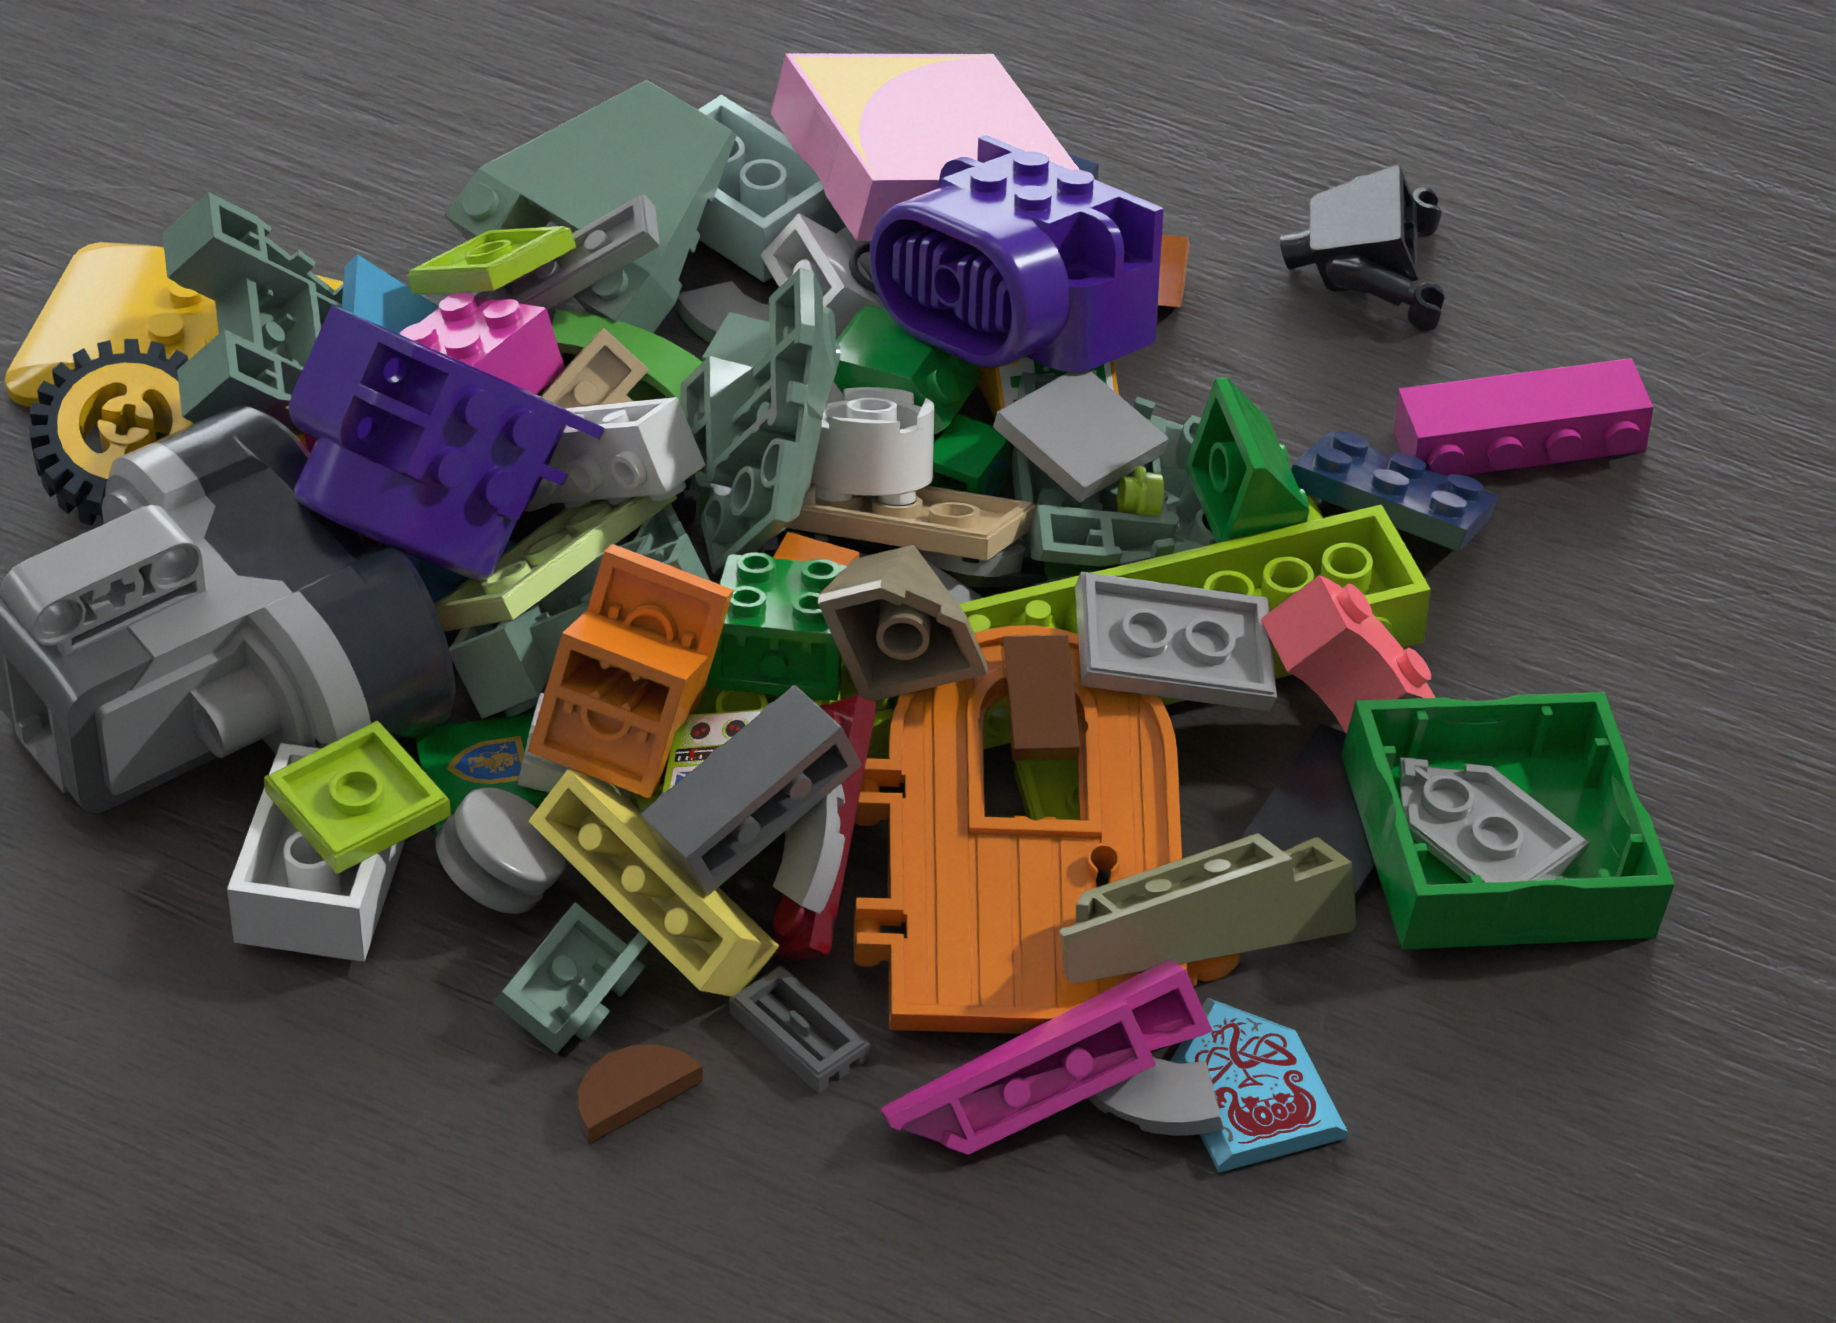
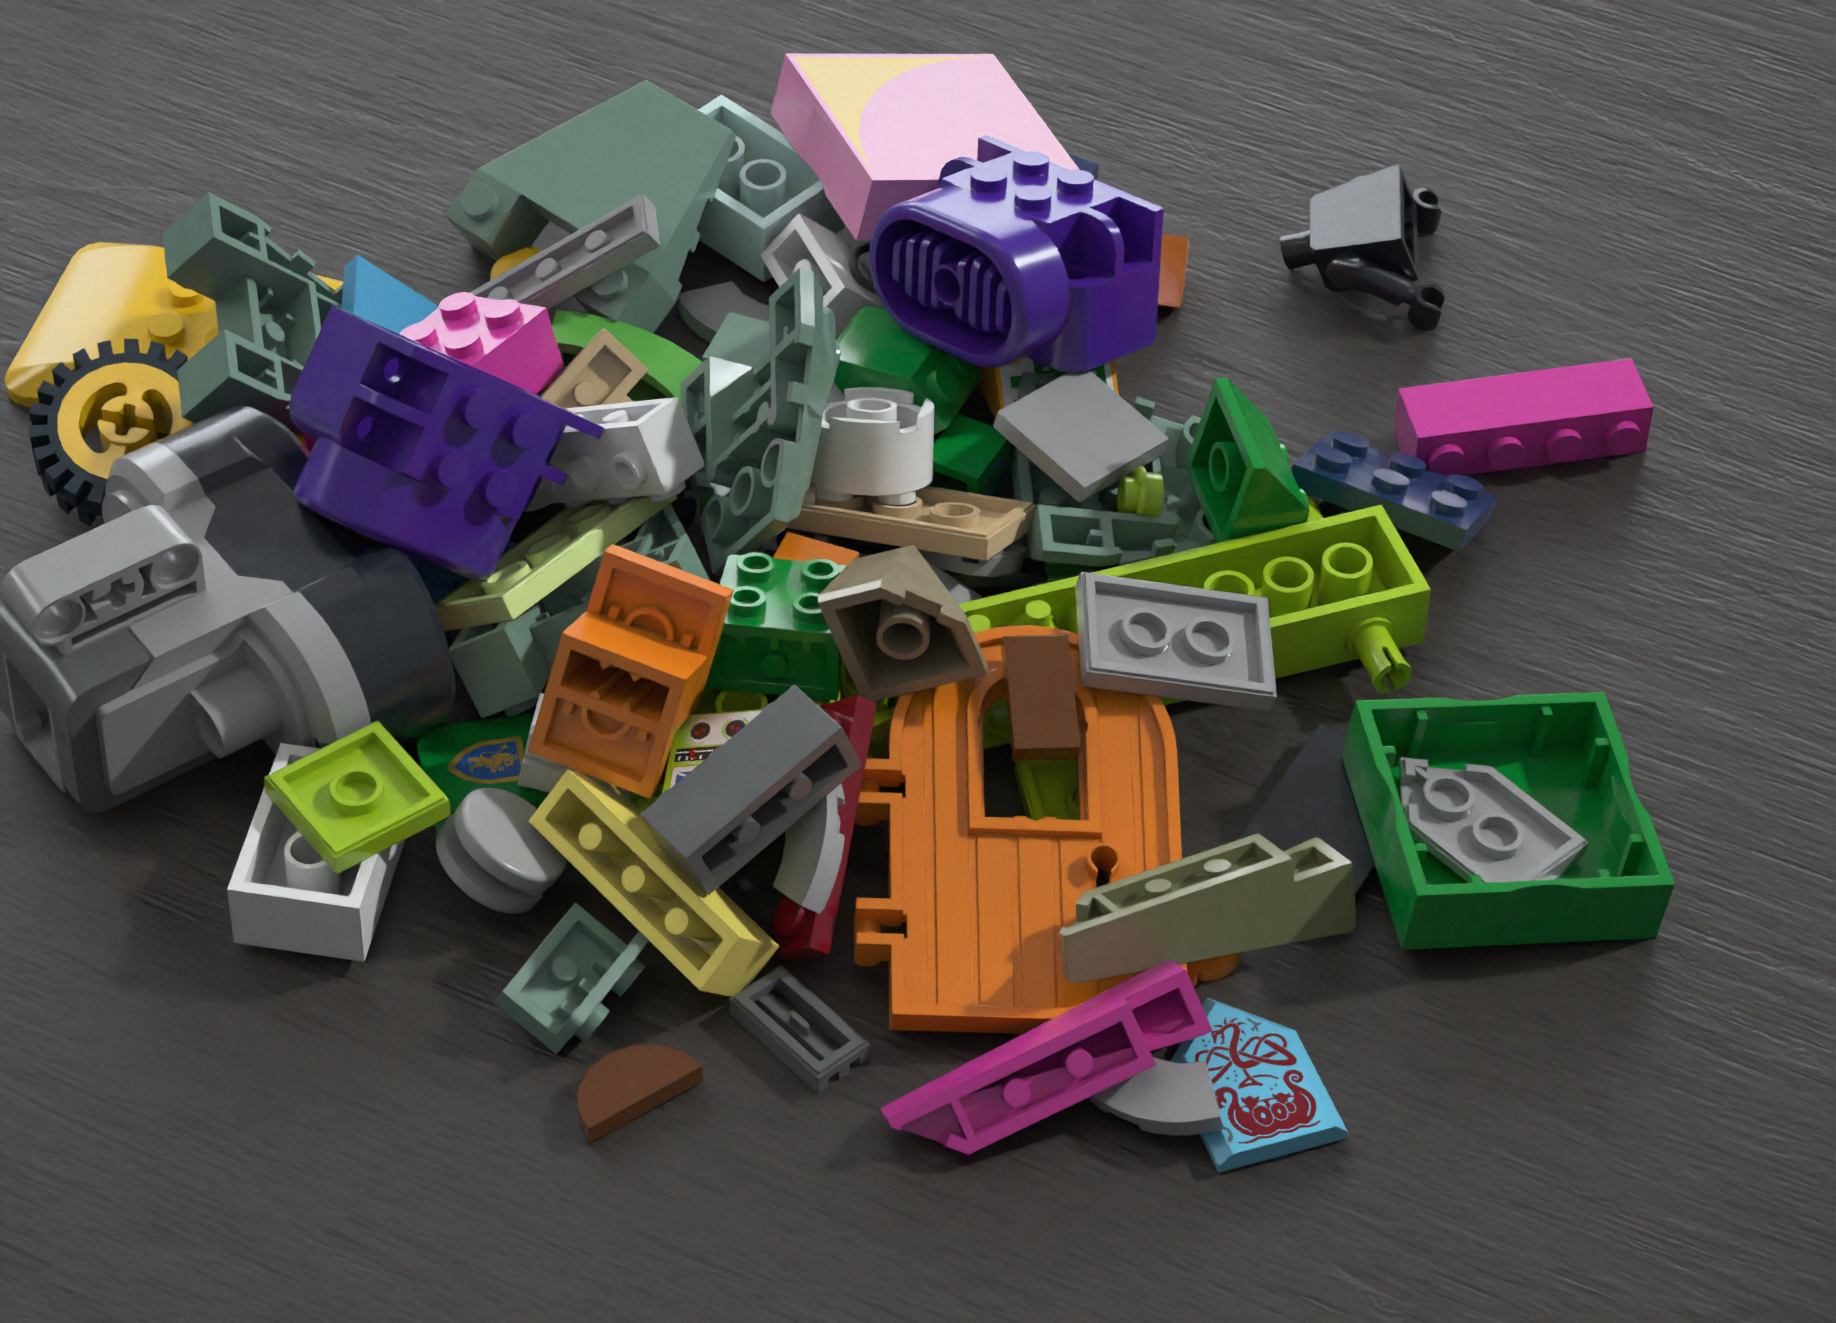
lime tile [407,226,576,294] -> none
coral brick [1260,575,1435,734] -> none

